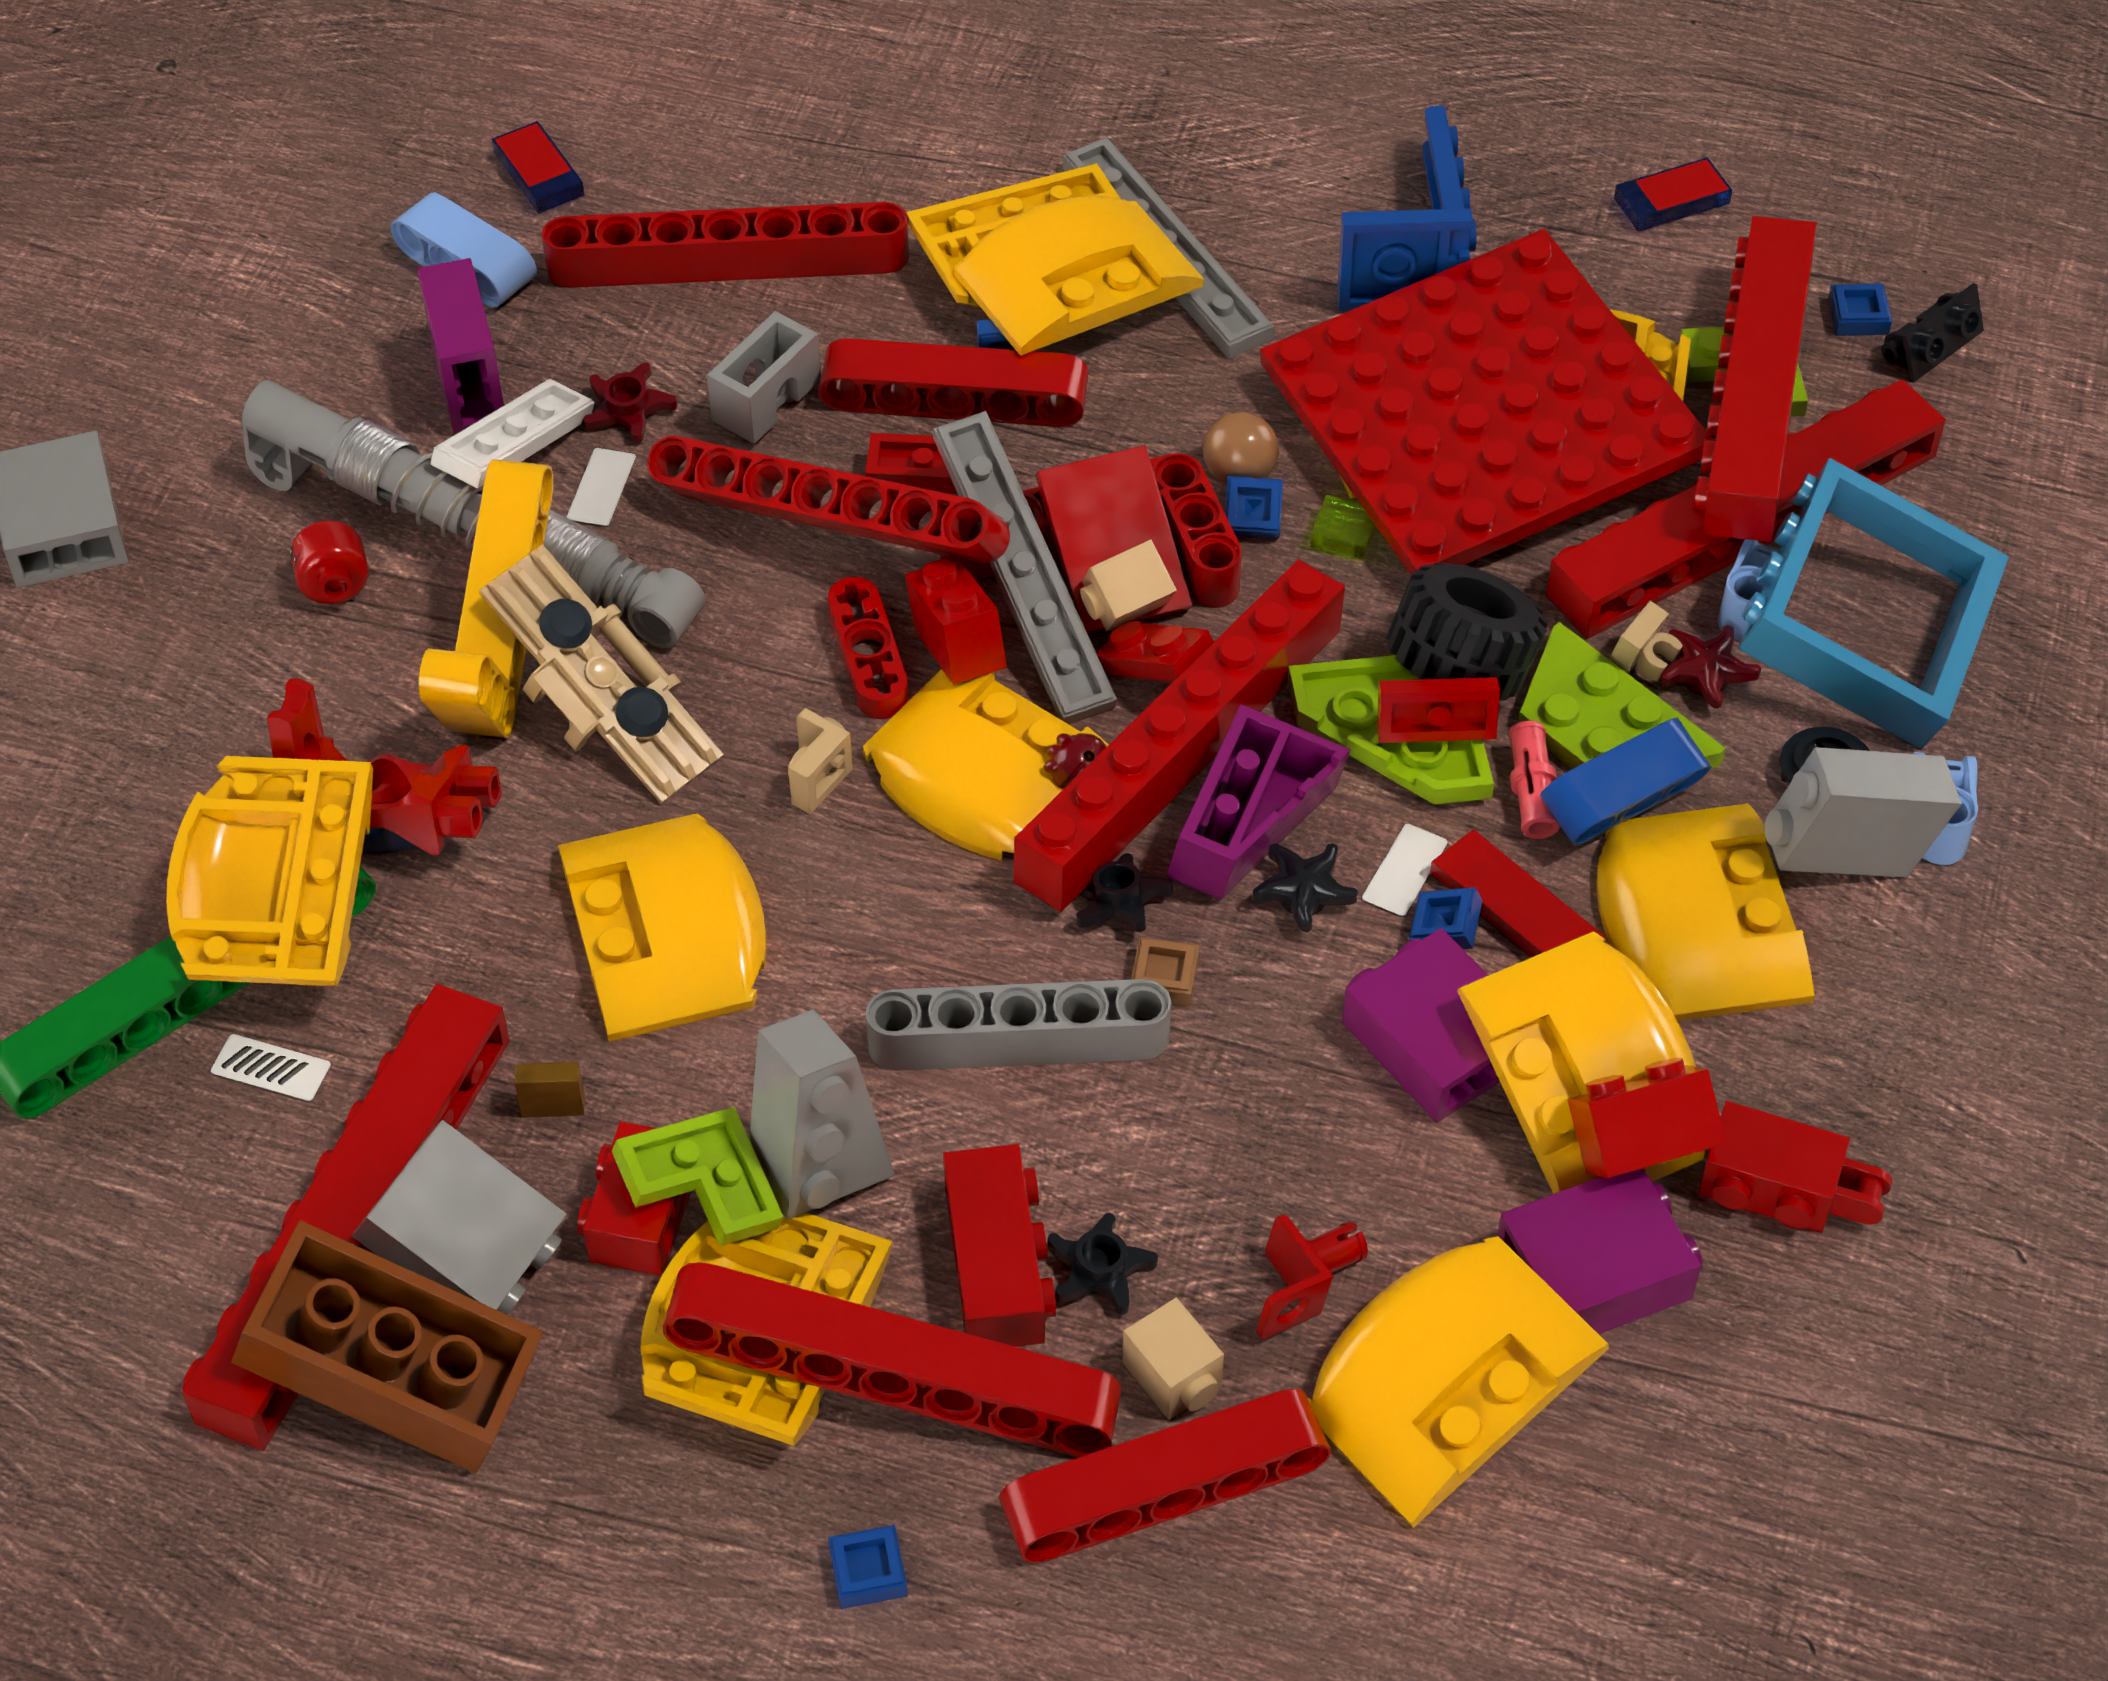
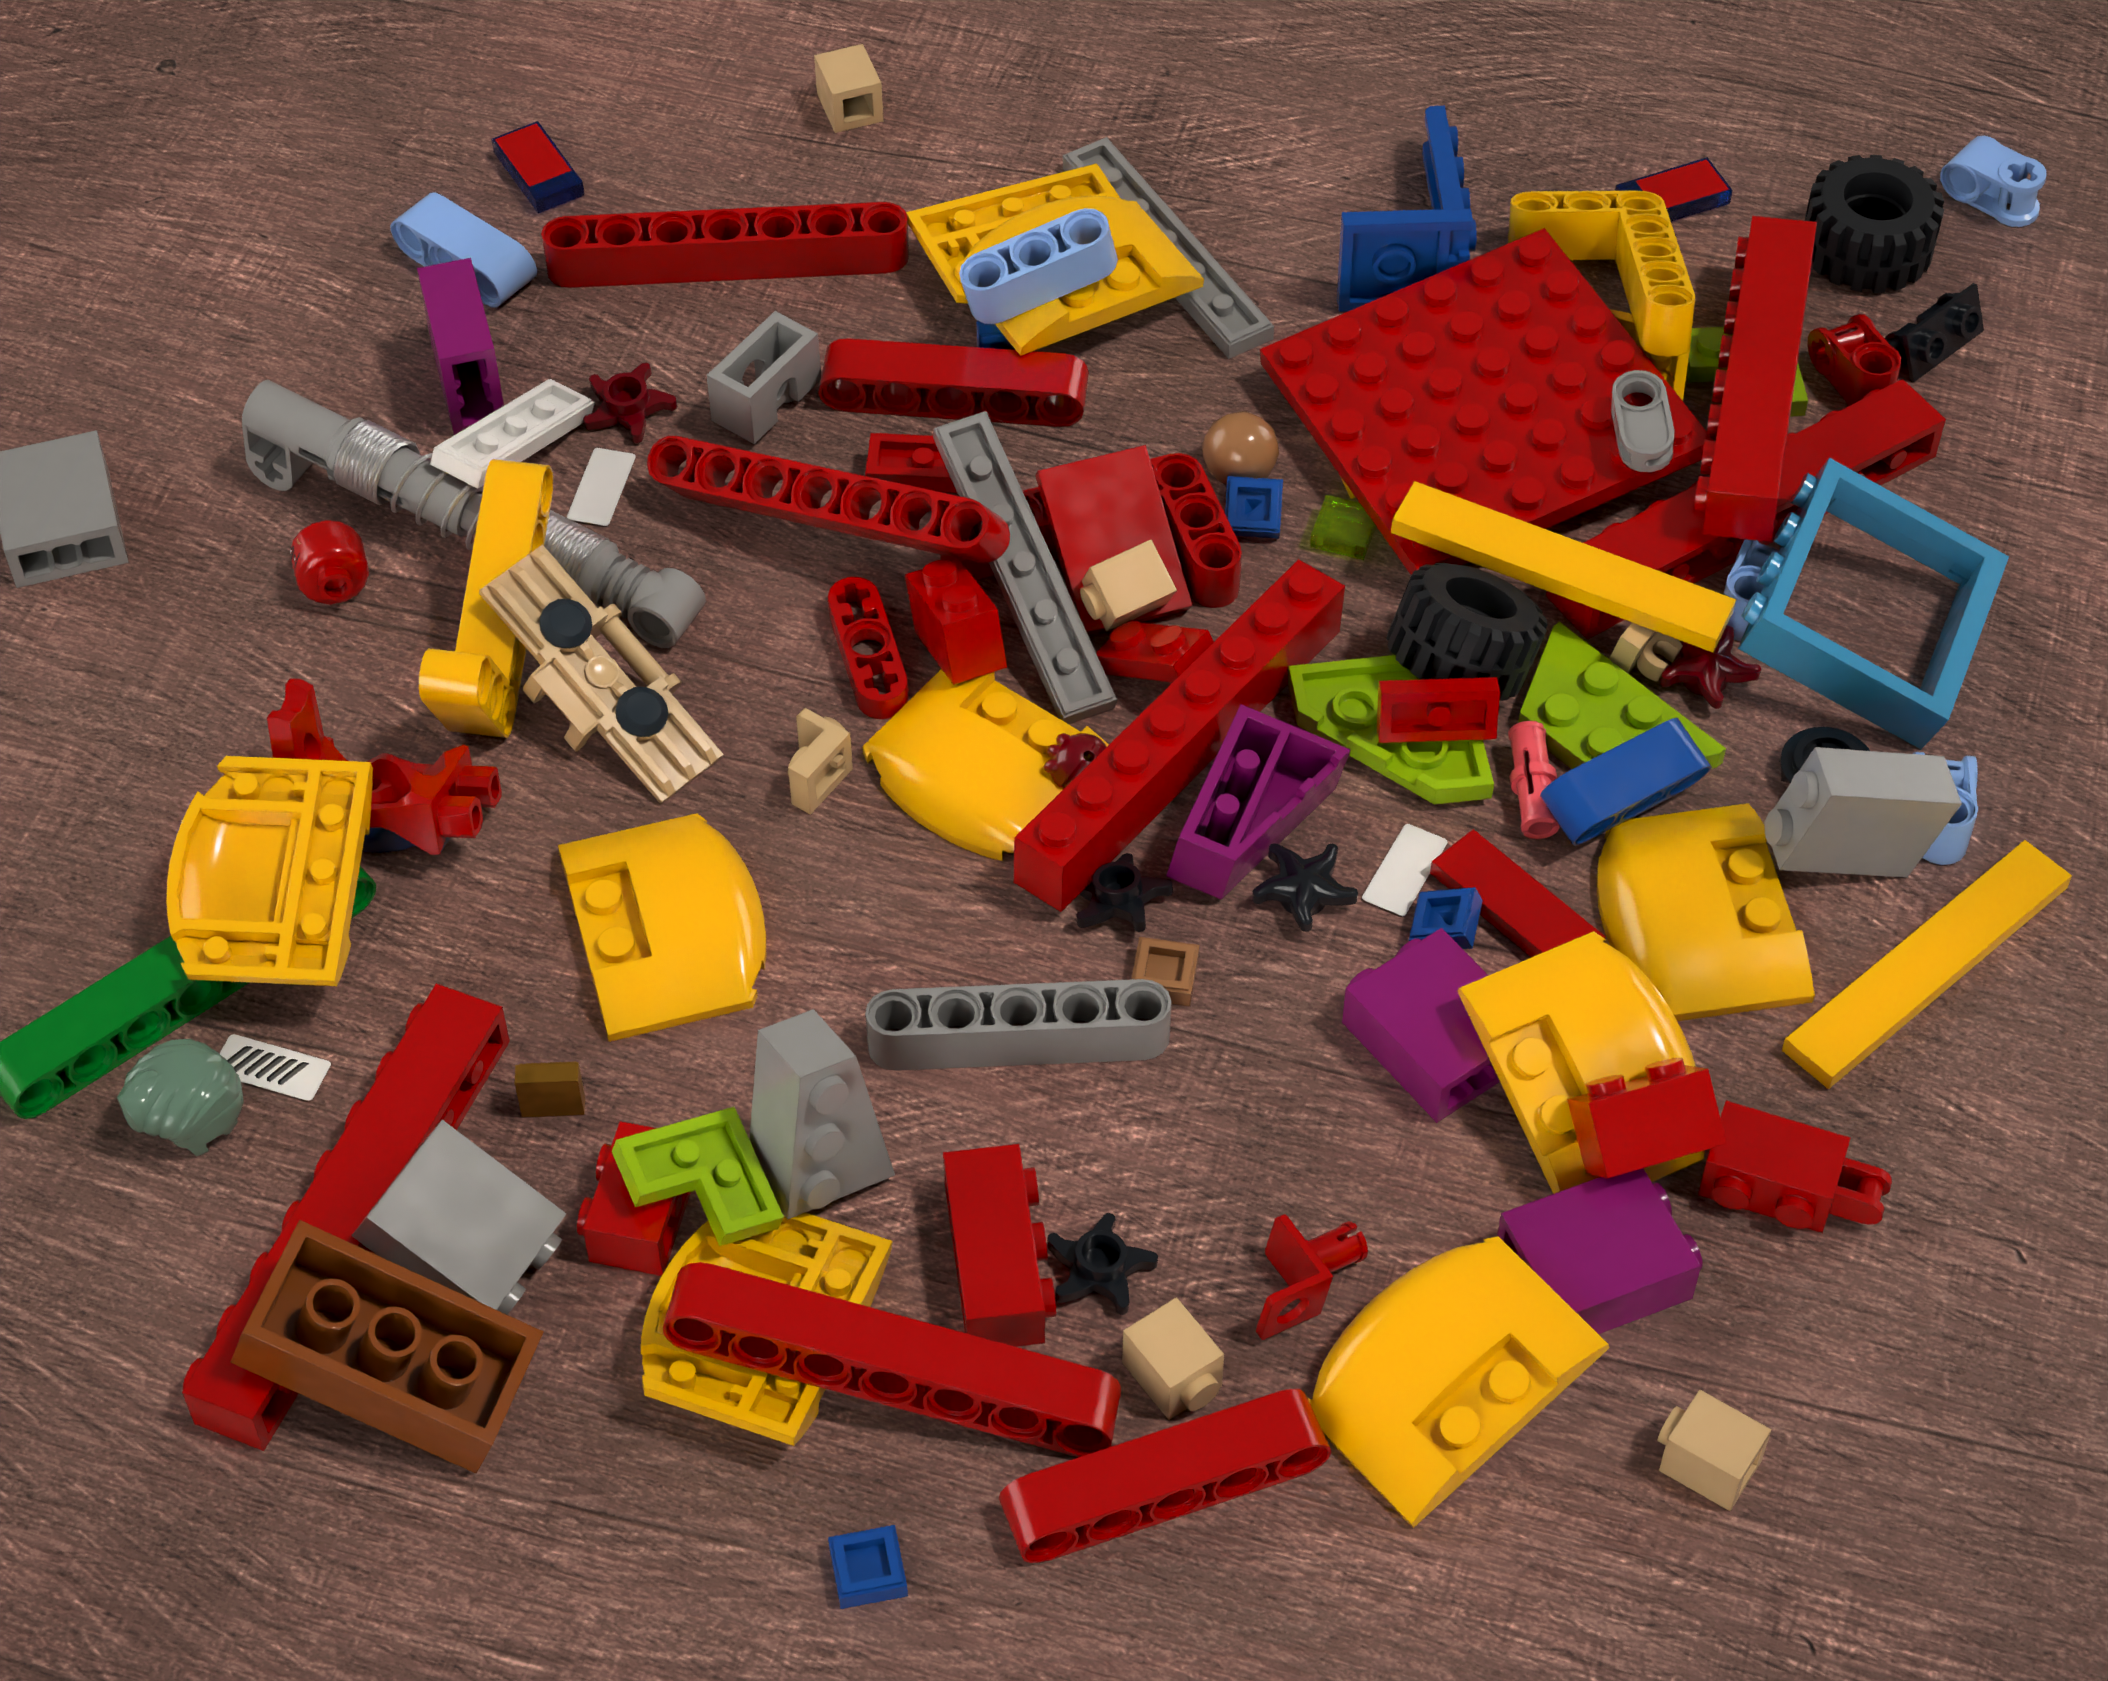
blue tile [1828,284,1892,336] -> none
none -> sand green hair [117,1039,244,1156]
none -> tan brick [814,44,883,133]
none -> light blue beam [959,208,1118,324]
none -> yellow tile [1391,481,1736,652]
none -> yellow beam [1508,191,1695,357]
none -> light grey piece [1611,370,1674,472]
none -> tan brick [1657,1389,1772,1511]
none -> yellow tile [1782,840,2072,1089]
none -> black tyre [1804,155,1944,293]
none -> red piece [1807,314,1901,406]
none -> light blue piece [1940,135,2046,227]

